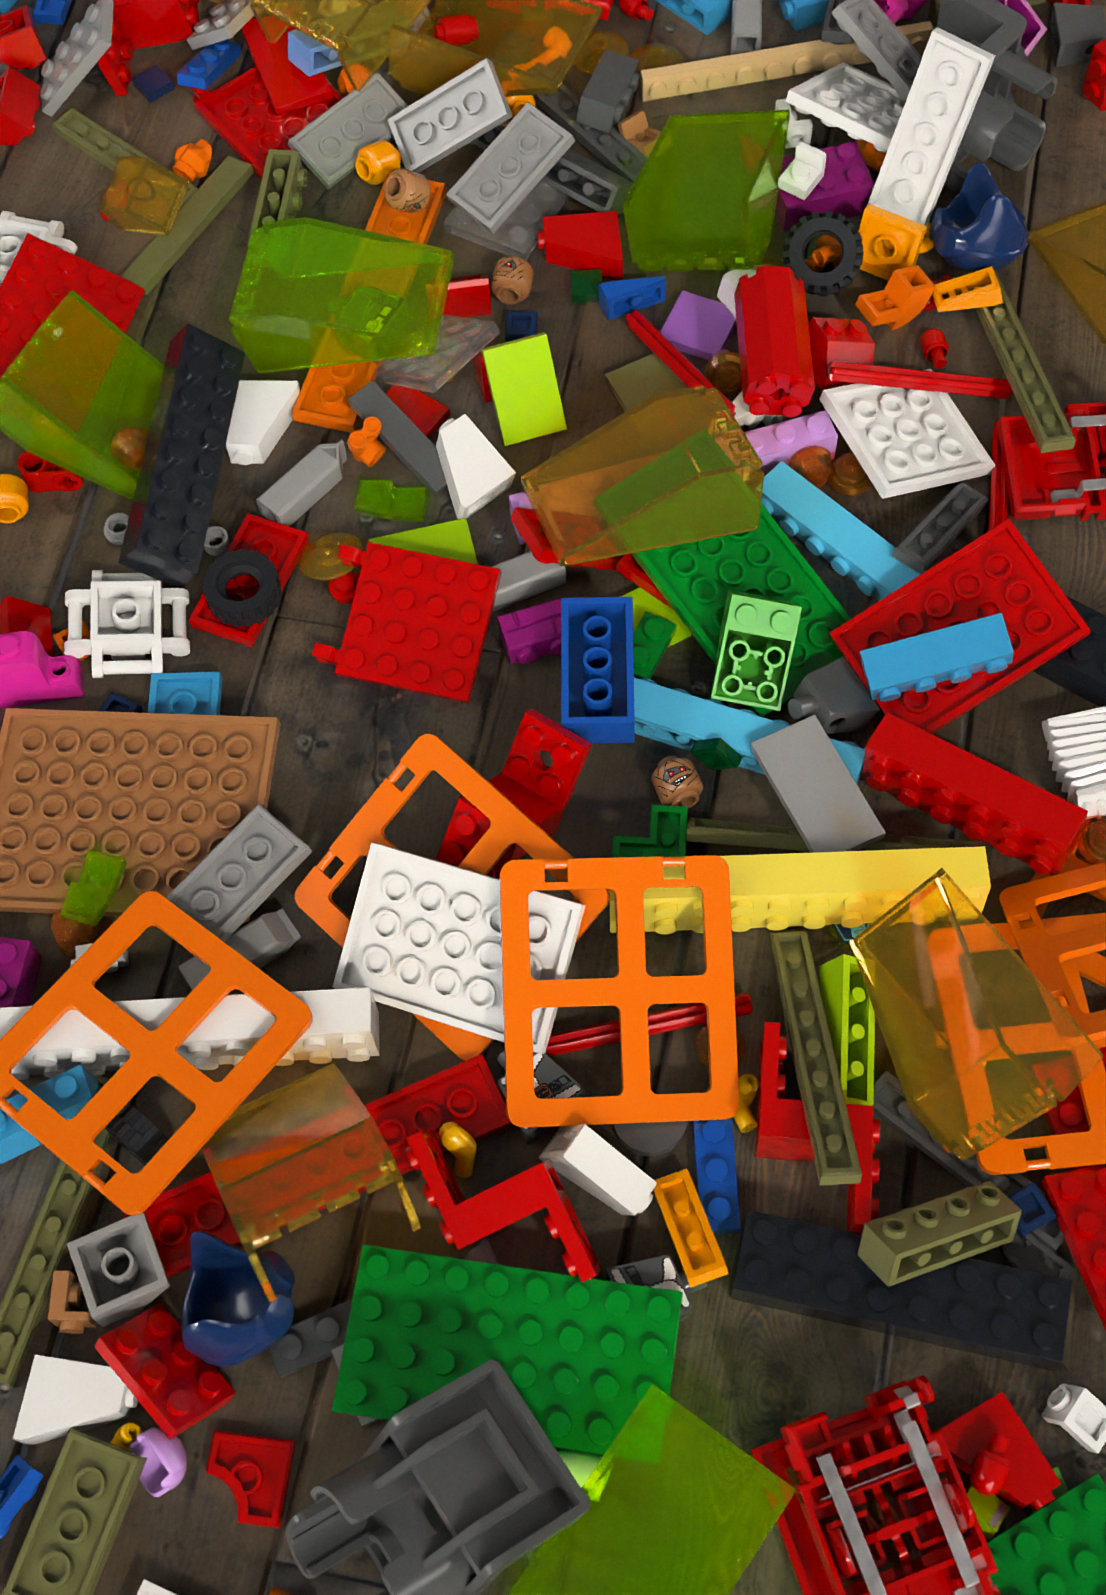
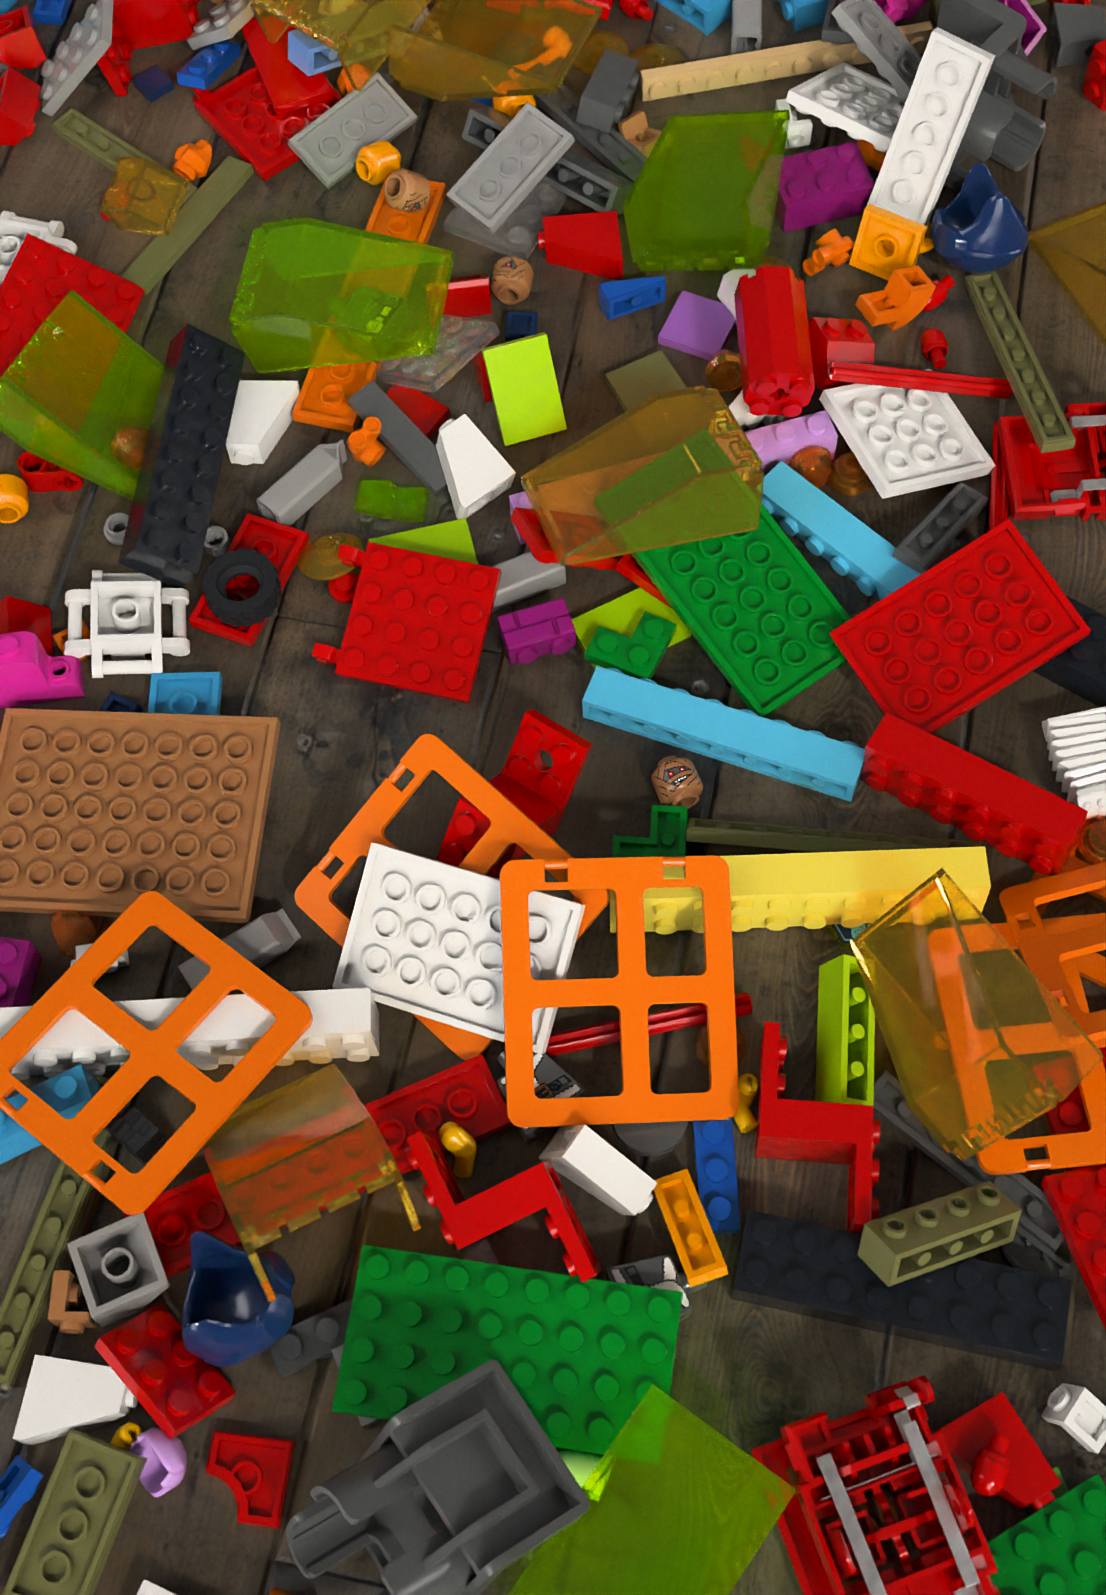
clear neon green slope [60,850,127,926] -> none
light grey tile [166,804,312,942] -> none
olive brick [247,149,307,271] -> none
light grey plate [388,58,513,173] -> none
red brick [433,13,479,49] -> none
blue brick [561,597,635,743] -> none
dark green tile [570,269,602,303] -> none
red axle [625,310,736,421] -> none
dark green tile [691,738,742,770] -> none
bright green slope [710,590,802,711] -> none
light grey tile [750,715,886,853] -> none
olive tile [769,931,862,1186] -> none
white bracket [778,142,827,200] -> none
black tyre [783,210,863,296] -> none
dark grey torso [788,657,880,734] -> none
dark azure brick [860,613,1014,702] -> none
light orange slope [932,266,1003,312] -> none
lime tile [966,1485,1010,1540] -> none
dark blue tile [1008,1182,1057,1239] -> none

